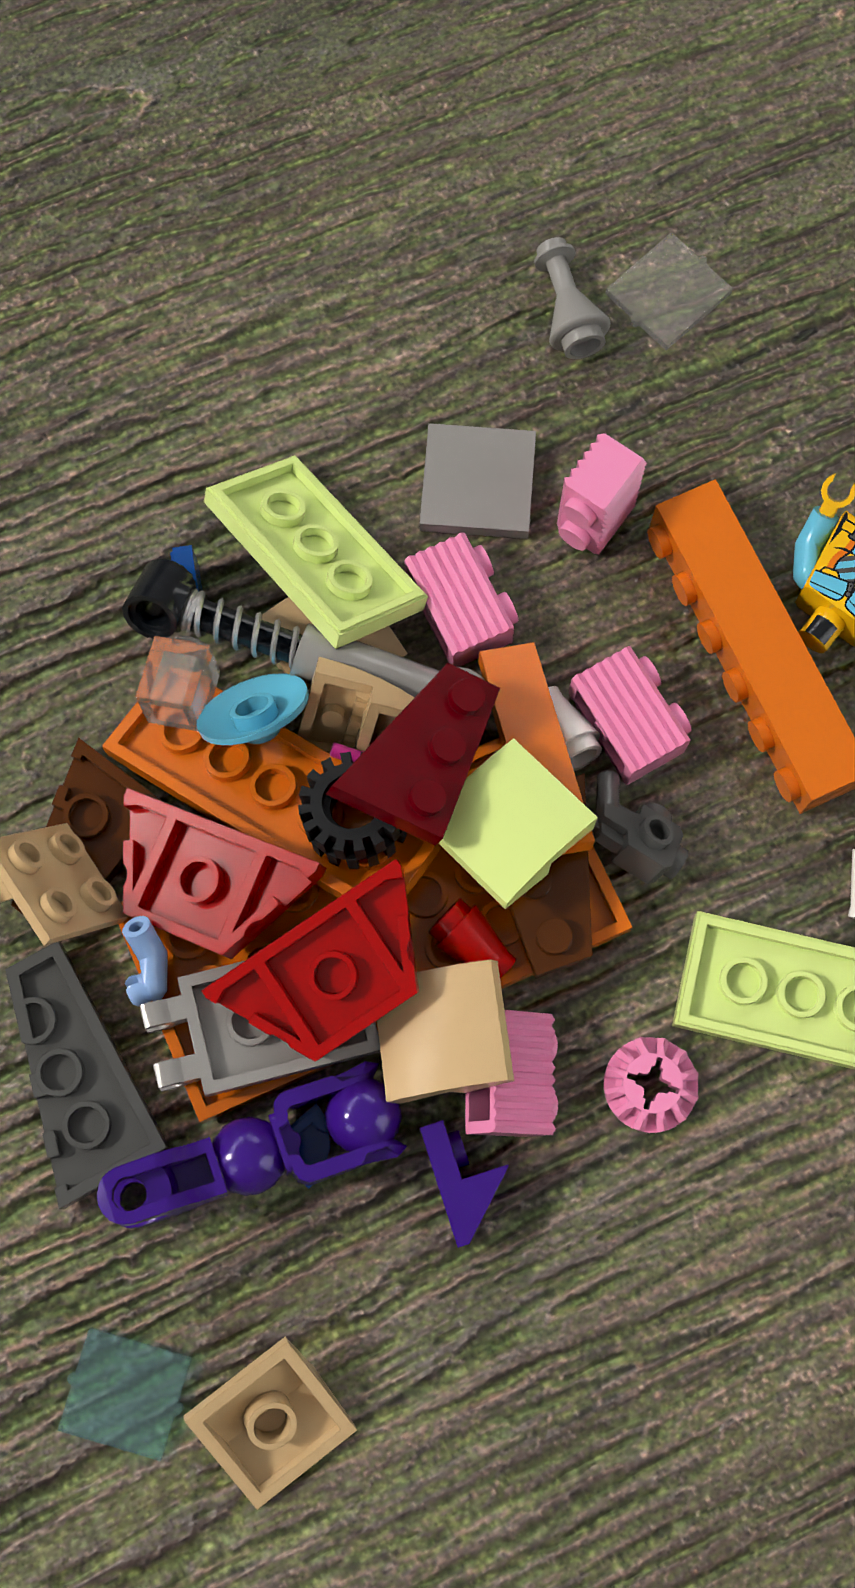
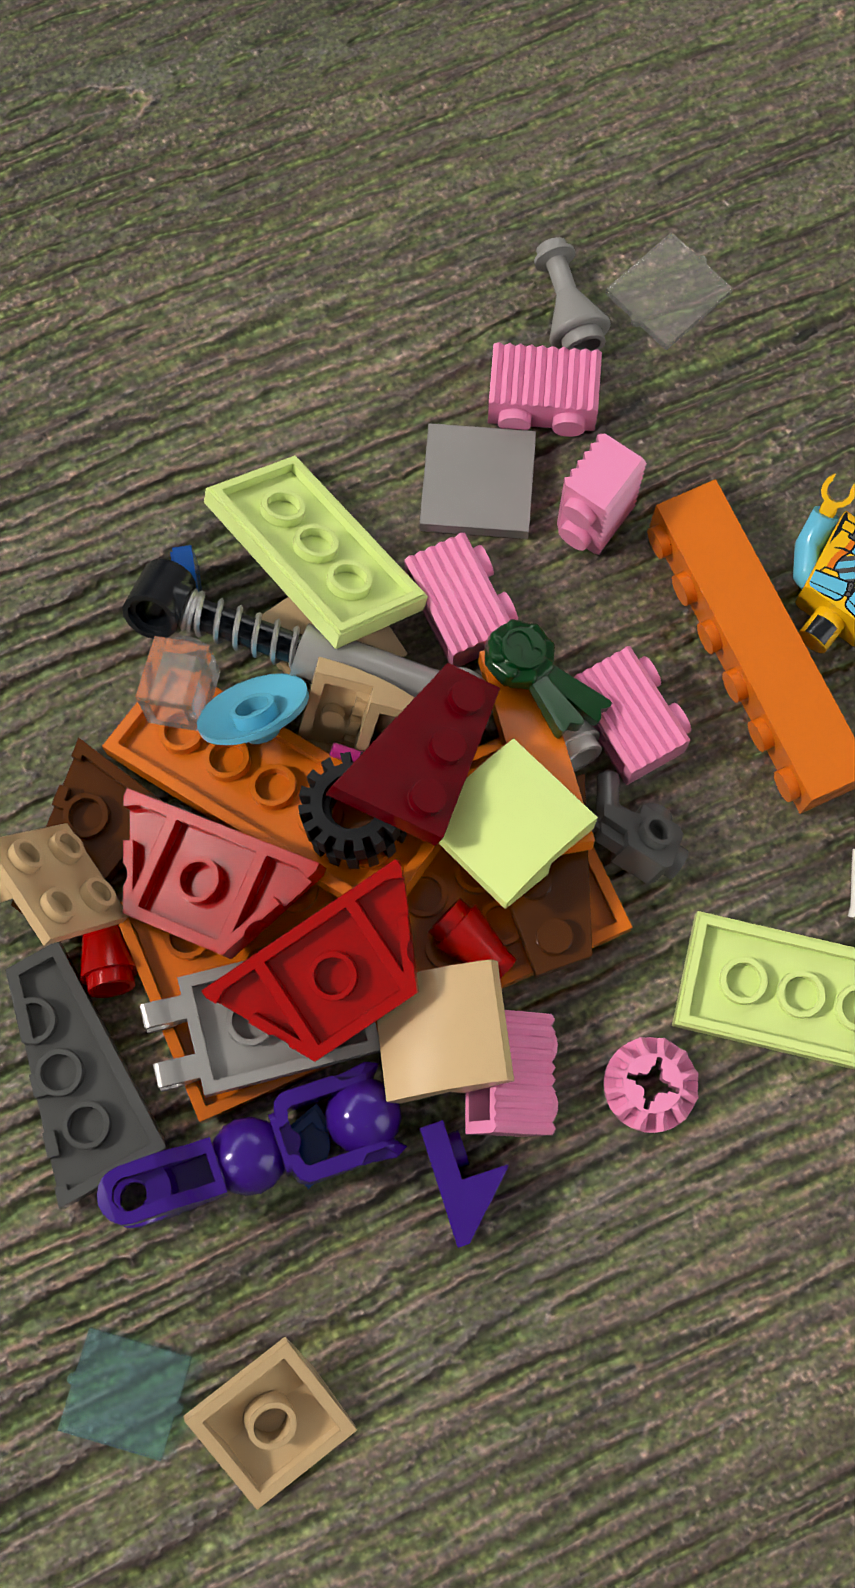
light blue arm [122,916,168,1007] -> none
none -> red cone [80,924,138,998]
none -> dark green piece [485,619,612,739]
none -> bright pink brick [488,342,602,437]

